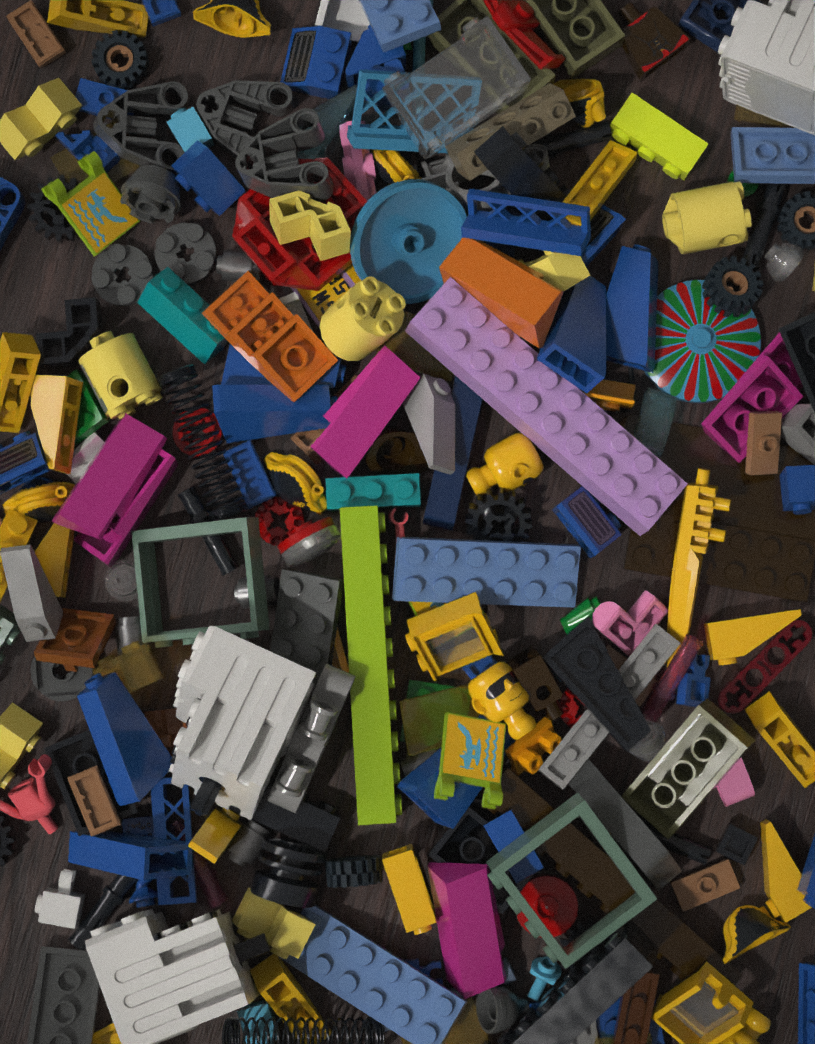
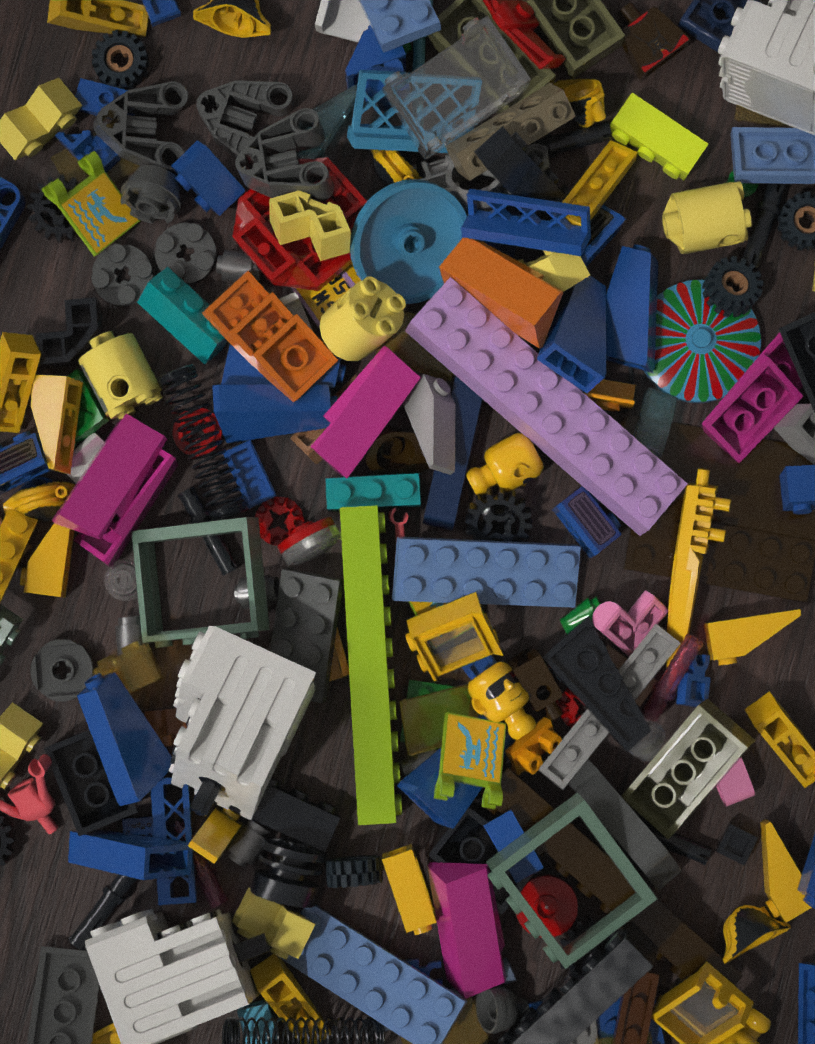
light grey slope [0,544,63,642] -> none
medium nougat plate [6,0,66,69] -> none
dark orange hinge [34,608,116,672] -> none
white brick [35,869,85,929] -> none
medium nougat plate [67,765,122,837] -> none
blue plate [129,879,158,908] -> none
medium azure brick [167,107,214,153] -> none
yellow hat [263,452,327,515] -> none
light grey piece [267,663,356,814] -> none
blue slope [280,26,352,101] -> none
bright pink piece [339,121,377,201] -> none
medium azure plate [527,957,562,1002] -> none
medium nougat plate [670,858,740,912] -> none
dark red beam [717,620,812,714] -> none
medium nougat plate [745,411,782,475] -> none
clear cone [764,242,804,282] -> none

